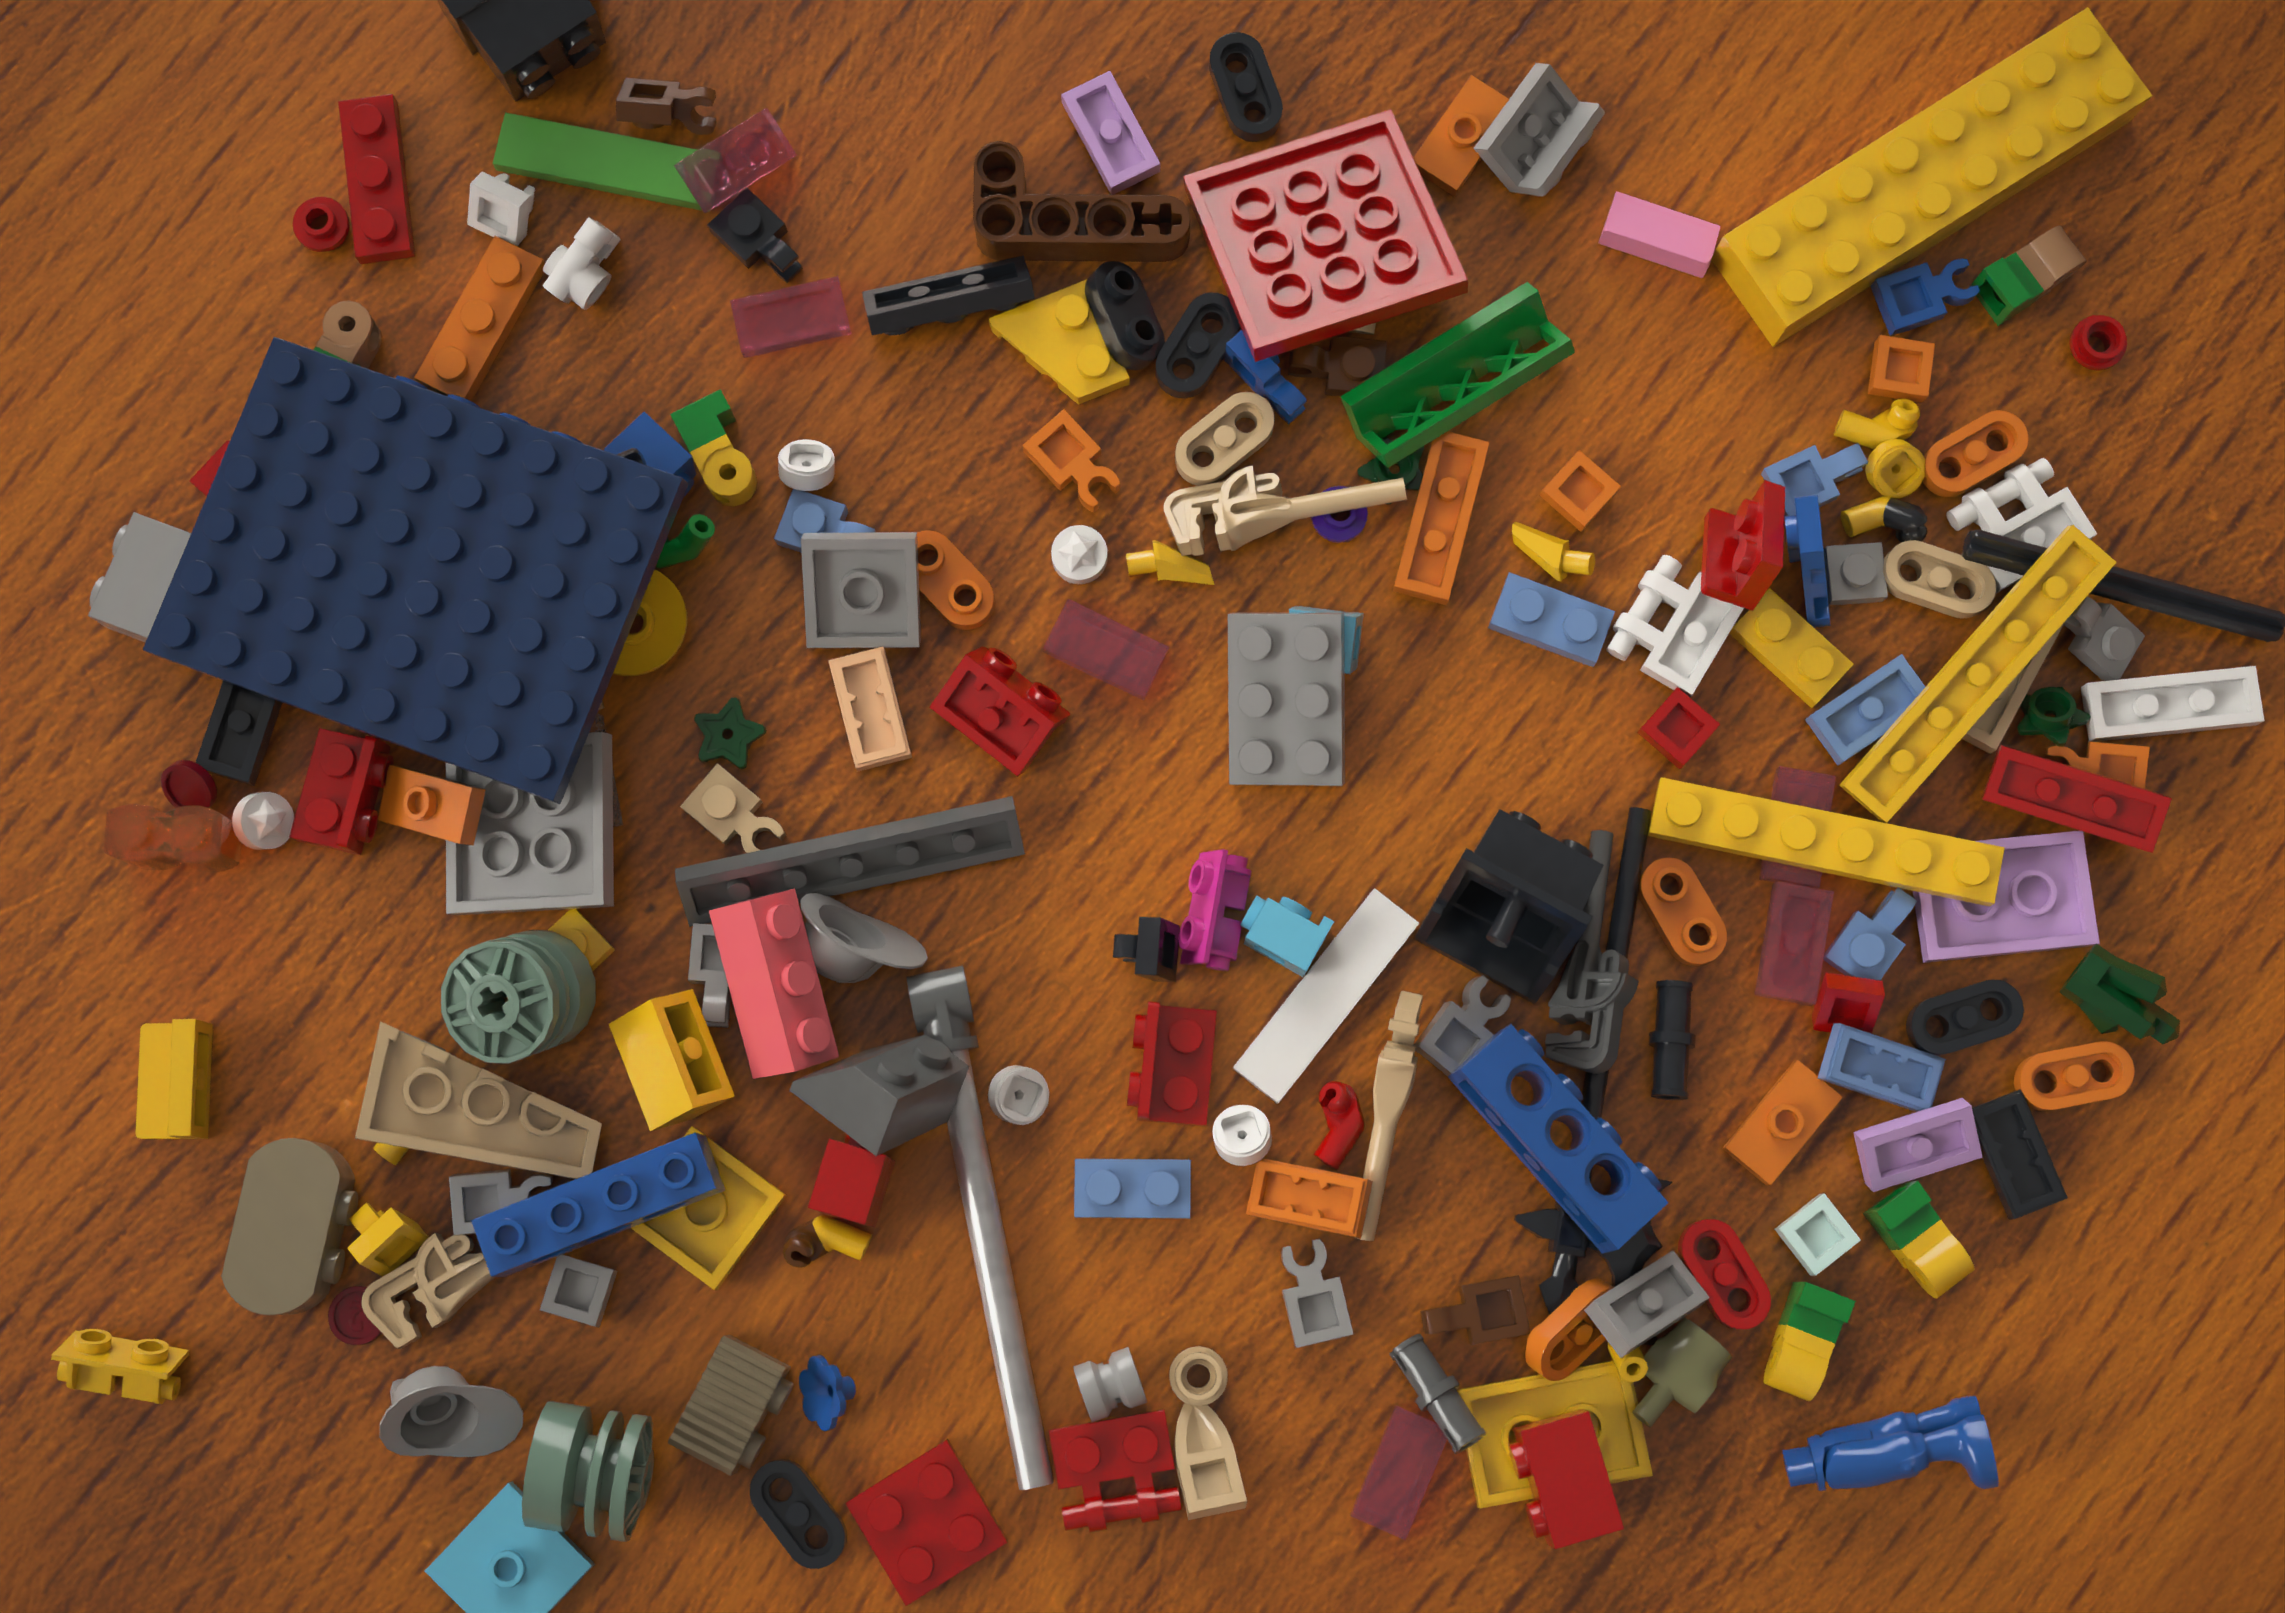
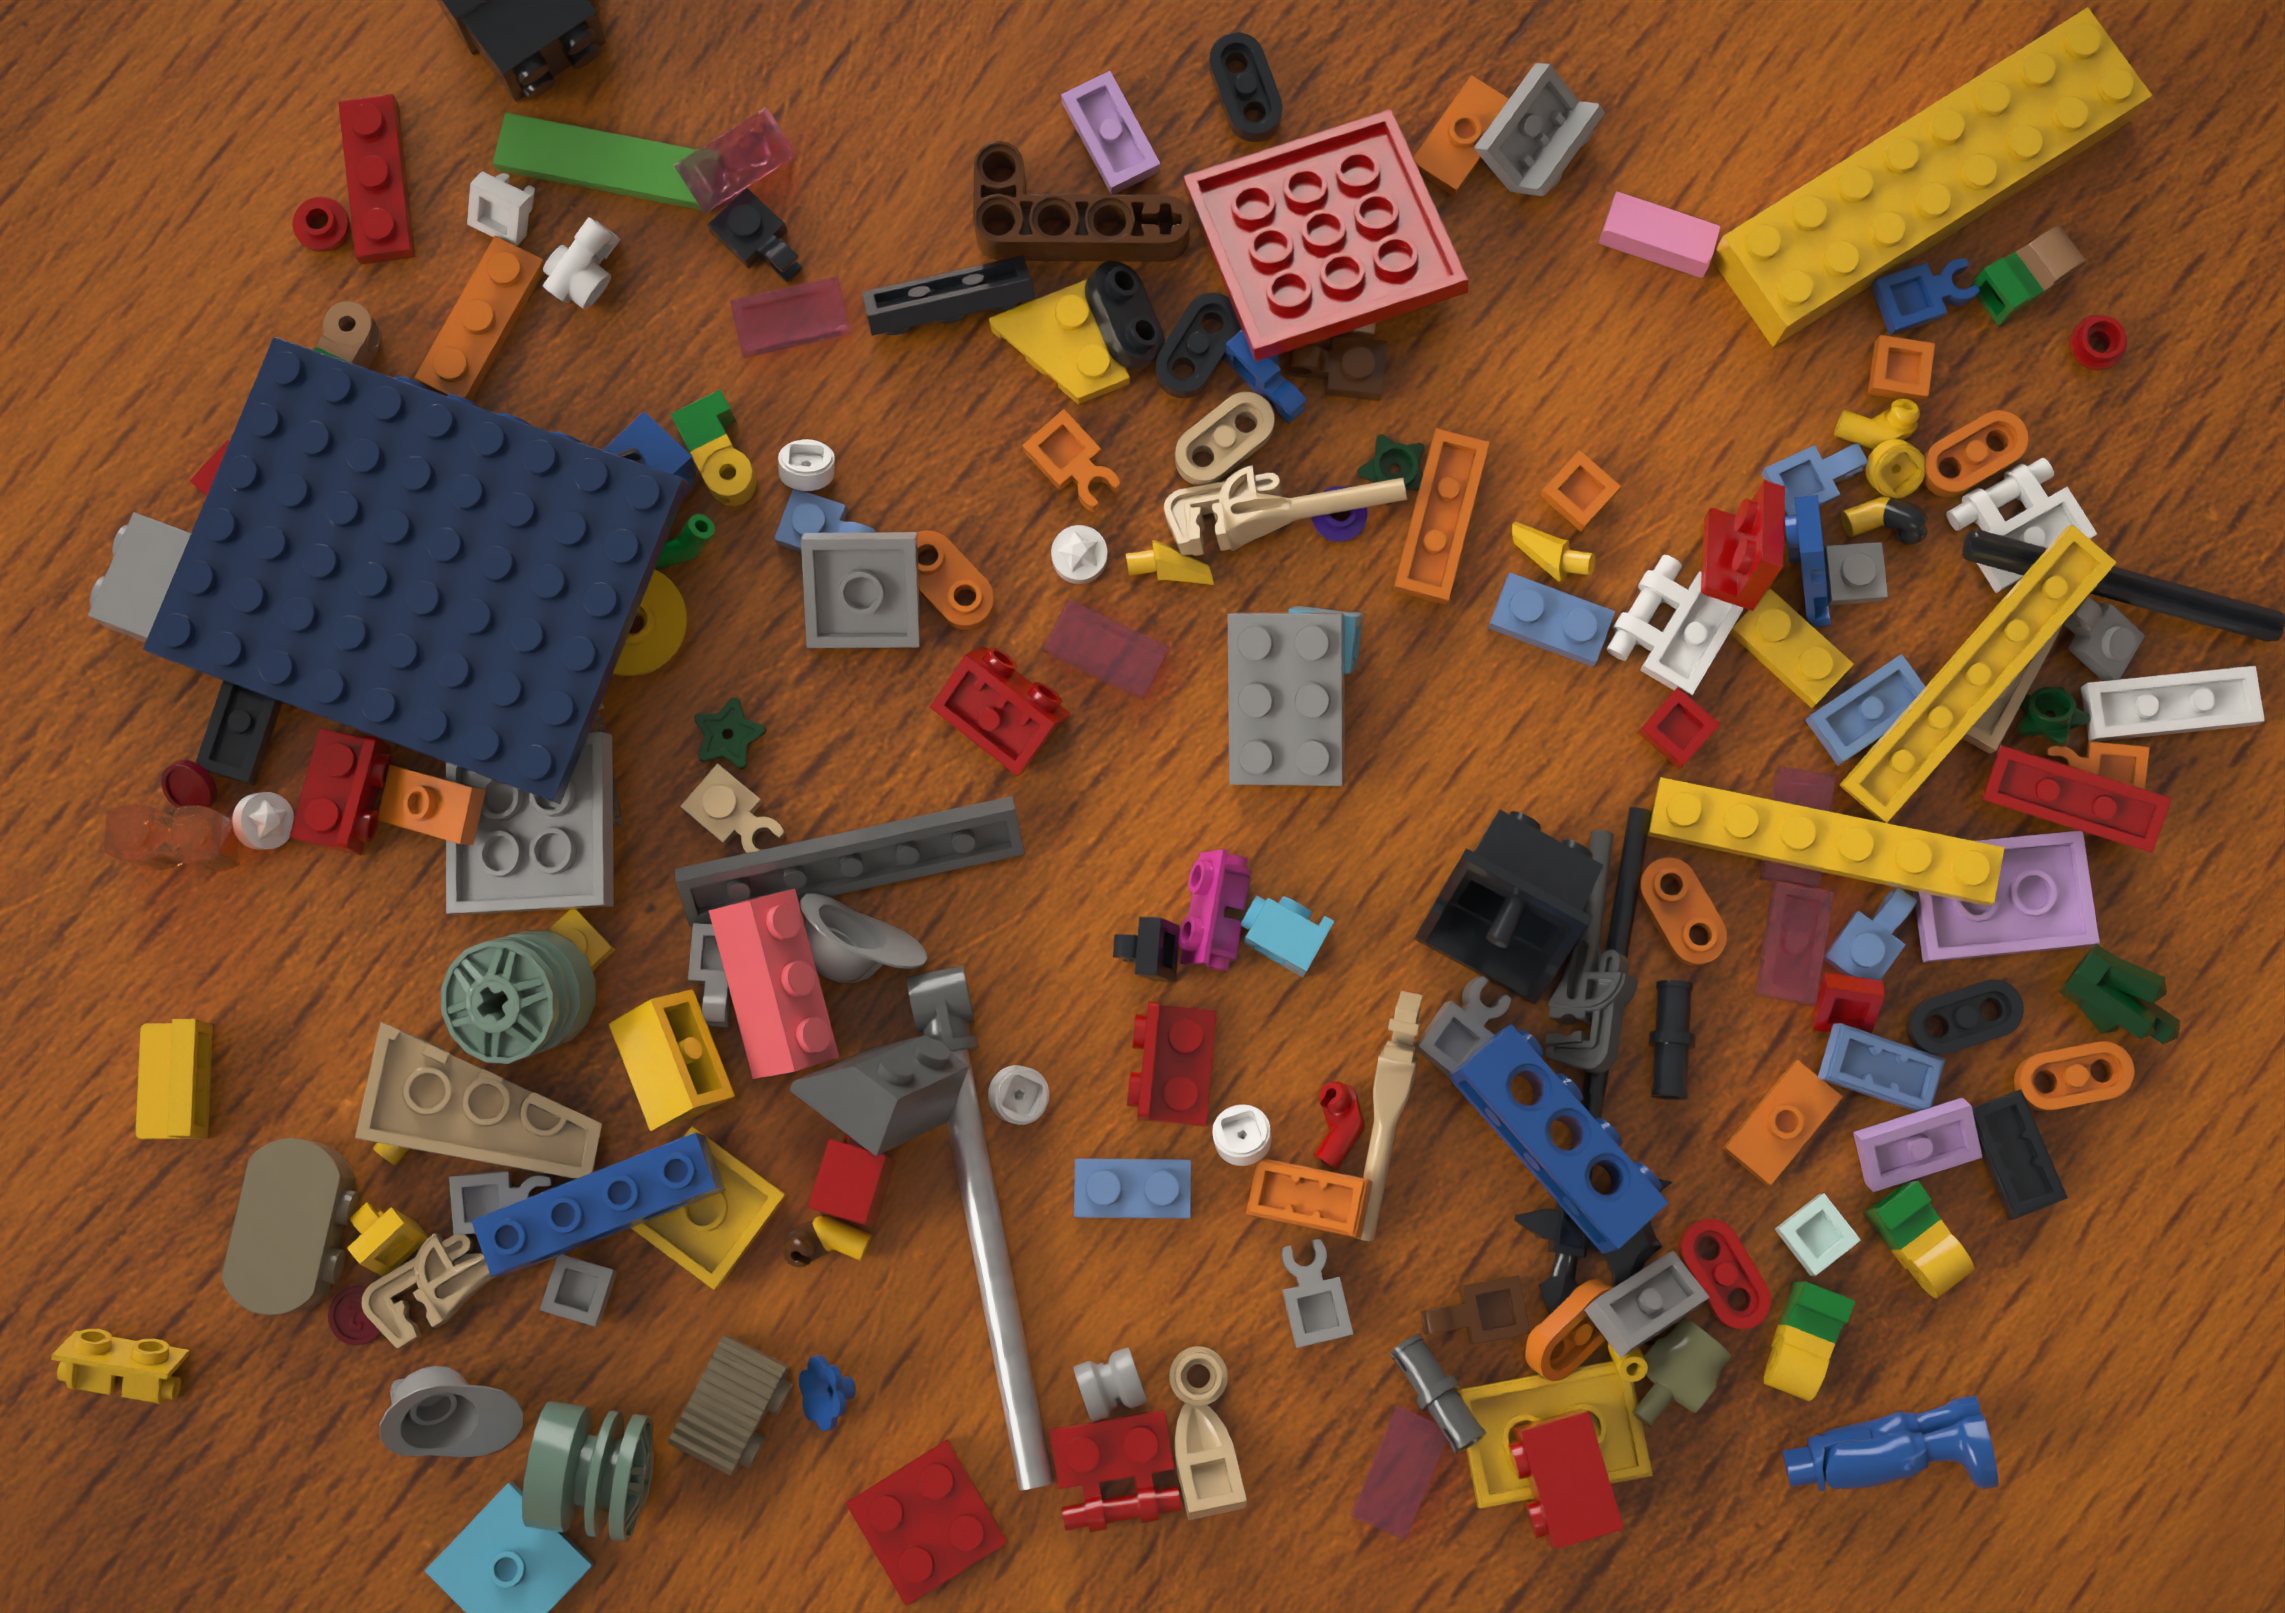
reddish brown plate [616,78,717,135] -> none
black plate [750,1459,847,1569] -> none
light nougat plate [828,646,912,772] -> none
white tile [1232,888,1419,1104] -> none
green fence [1340,282,1575,468] -> none
tan plate [1883,540,1996,618] -> none

